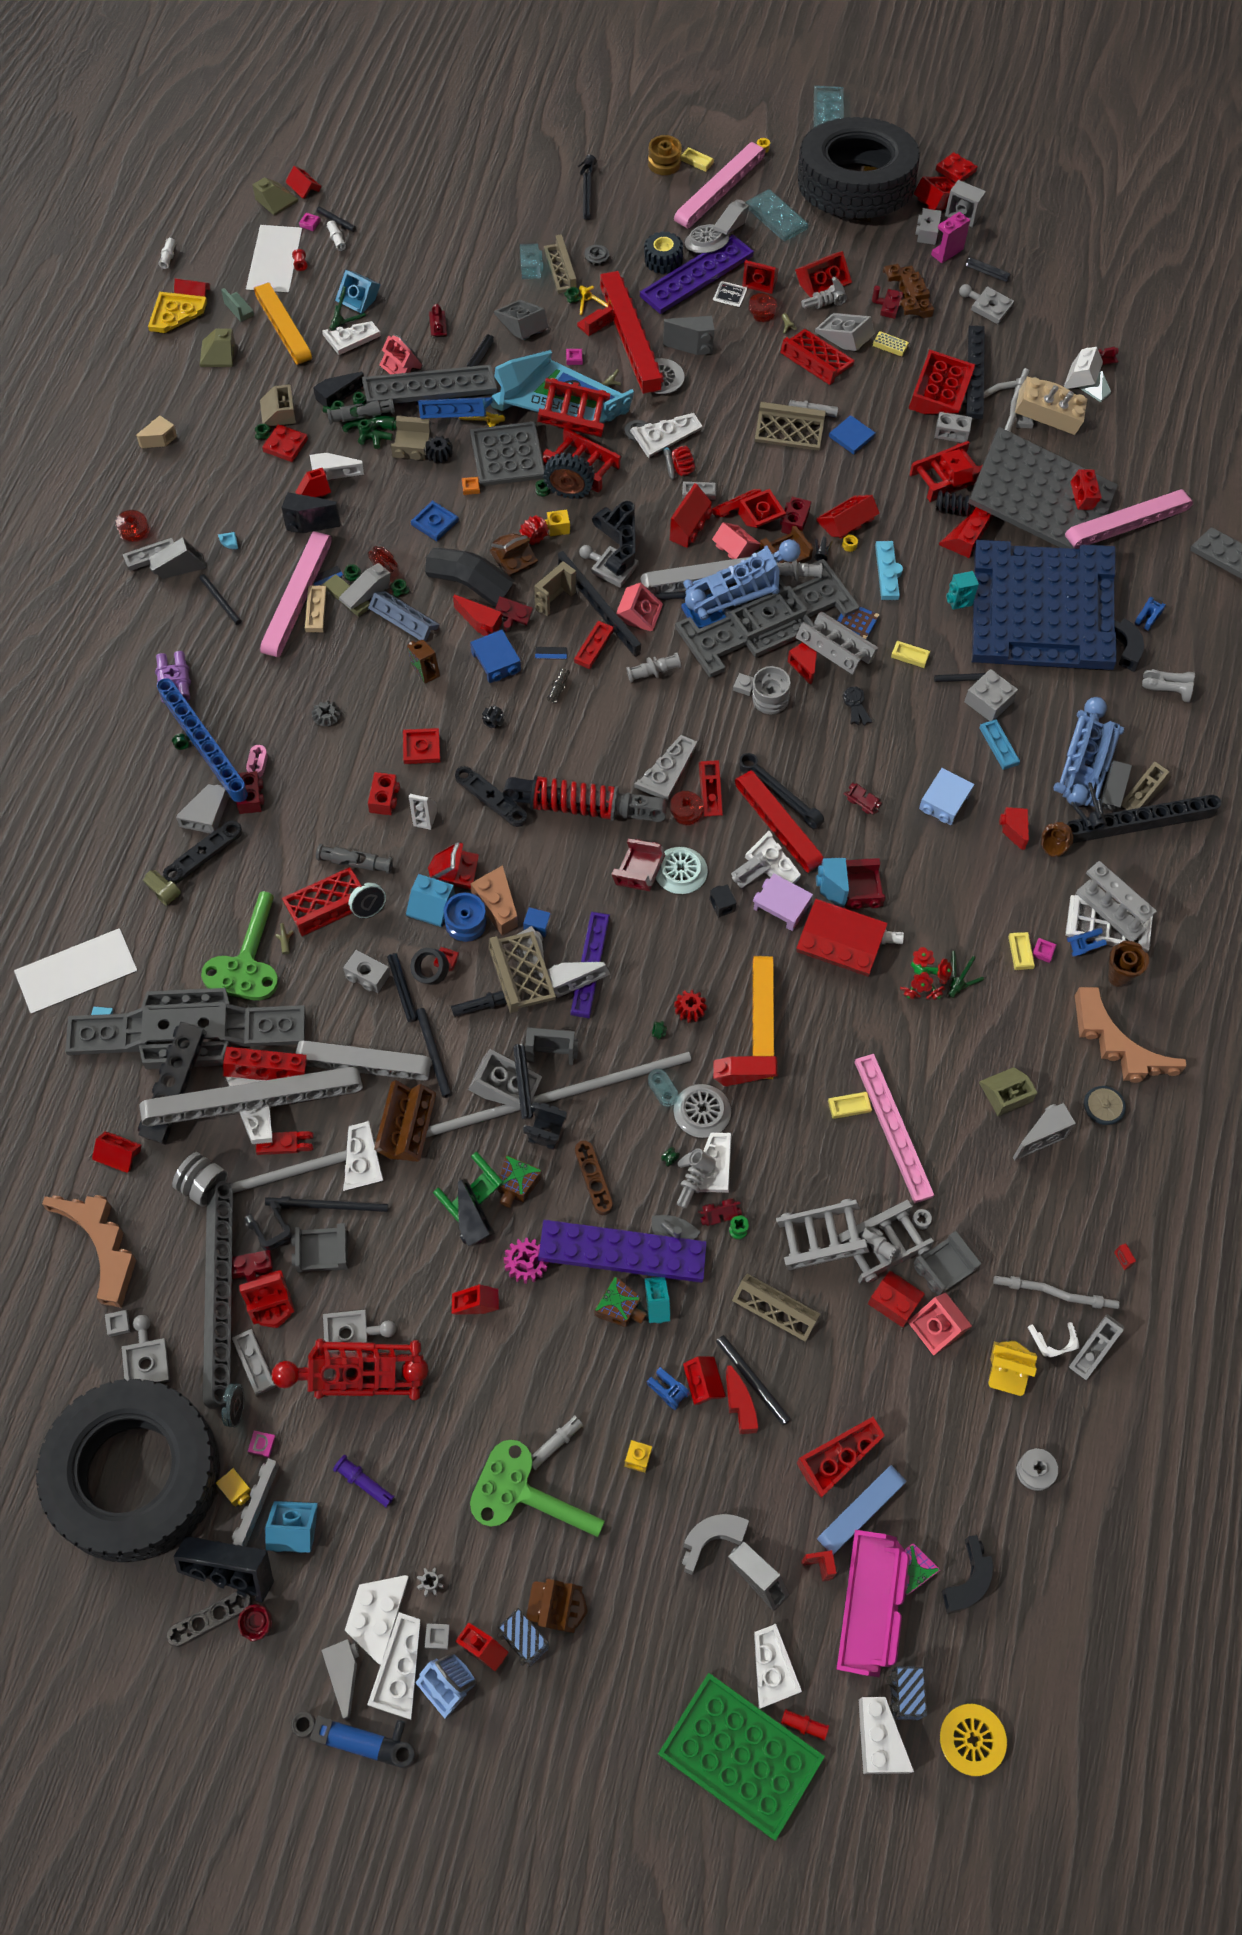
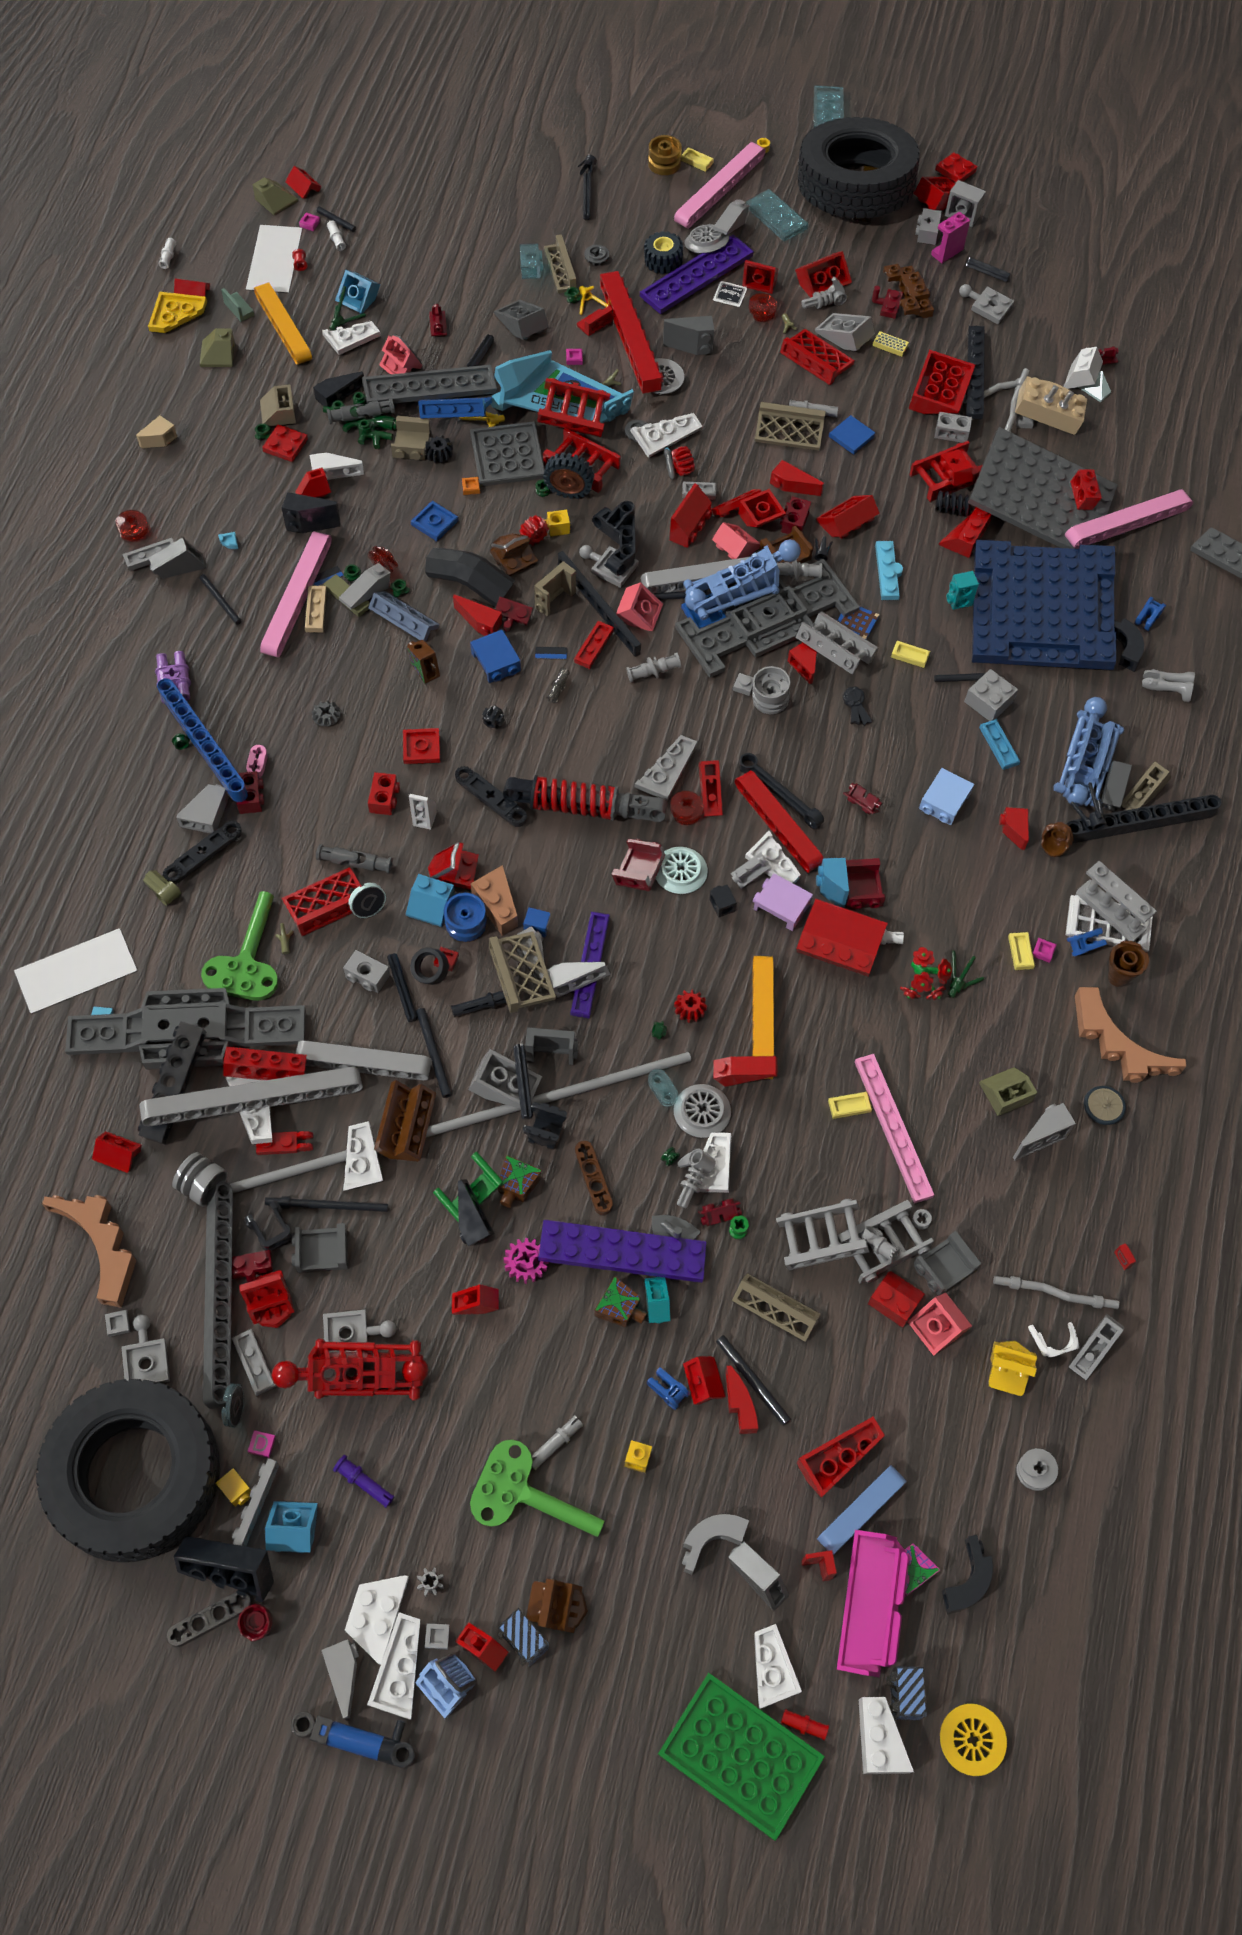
yellow axle [842,535,858,552] -> none
none -> red slope [770,460,824,496]

